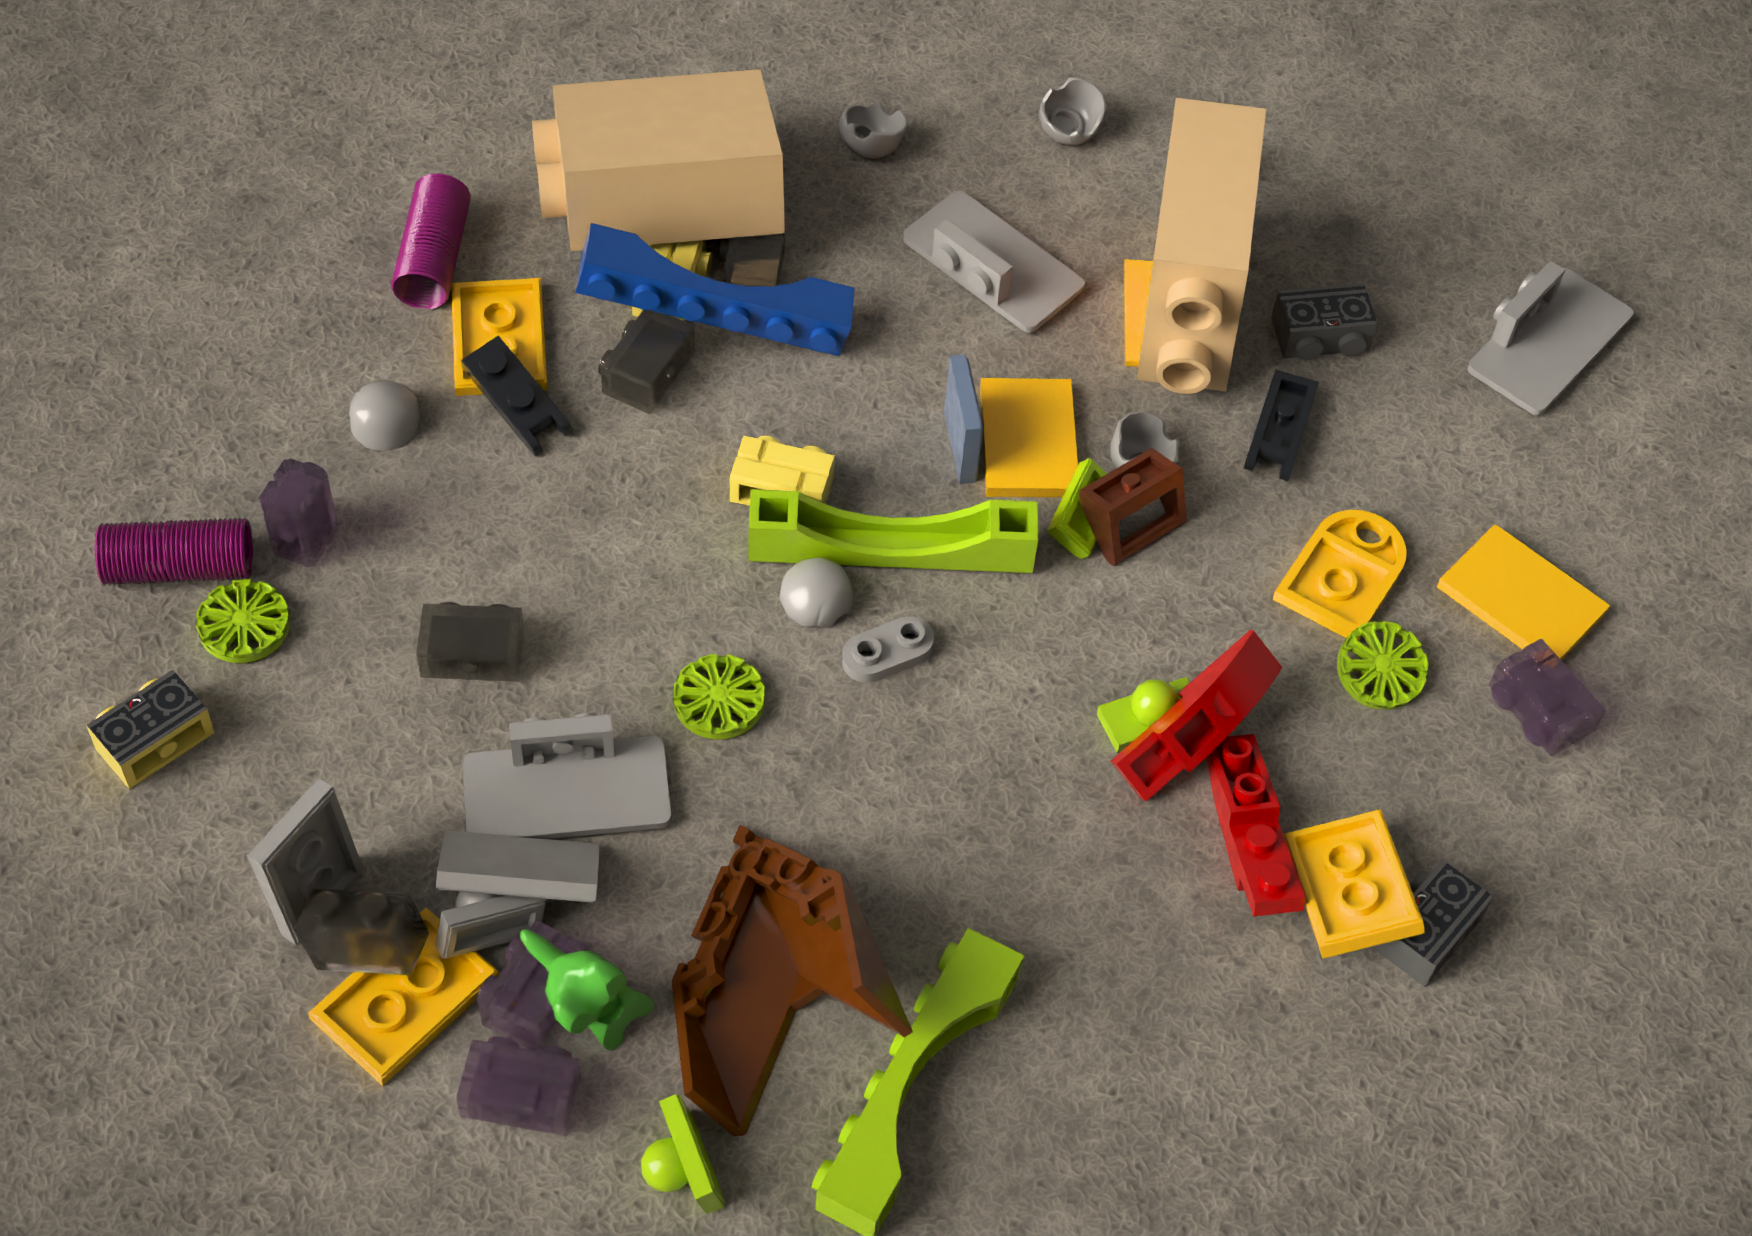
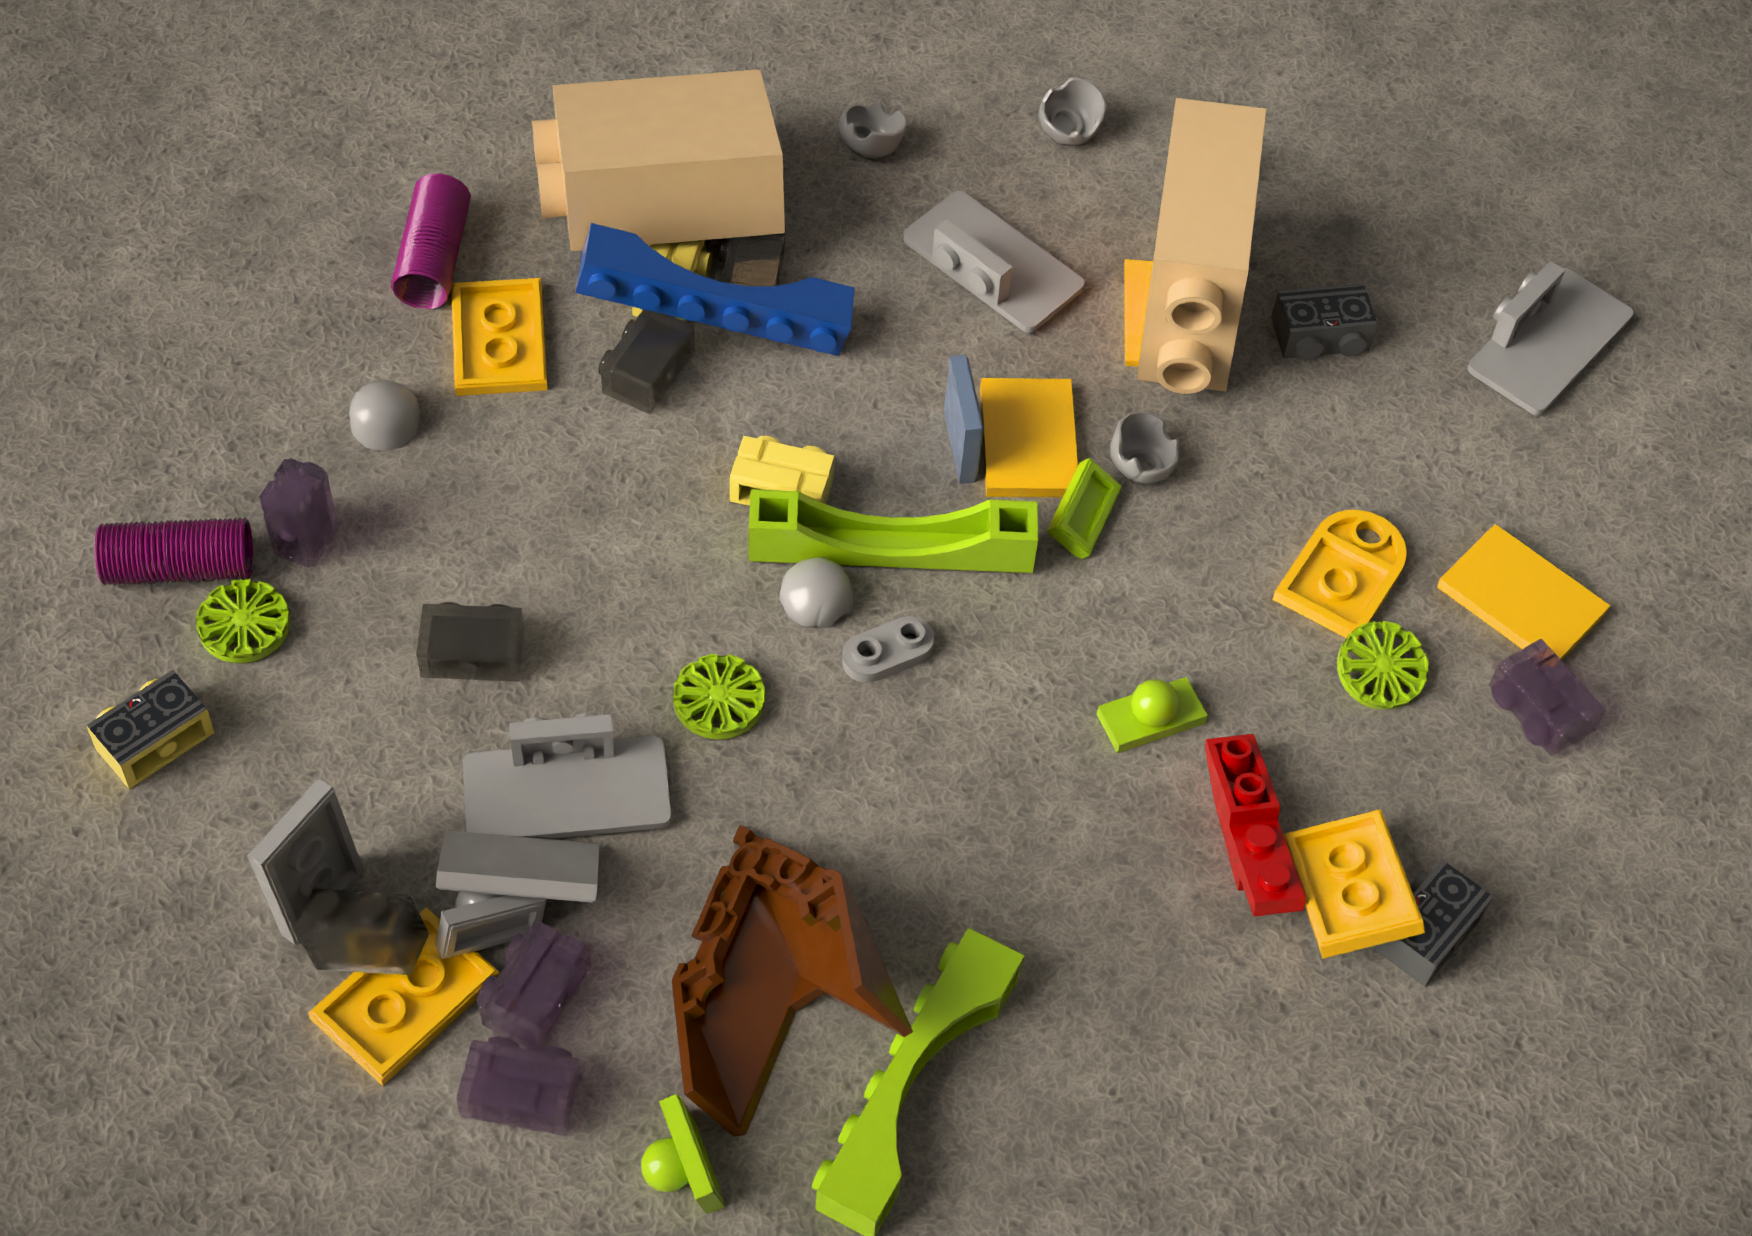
black hinge [461,335,573,456] -> none
bright green animal [520,929,655,1051] -> none
copper tile [1079,448,1187,566] -> none
red slope [1110,629,1283,801] -> none
black hinge [1244,370,1319,482] -> none

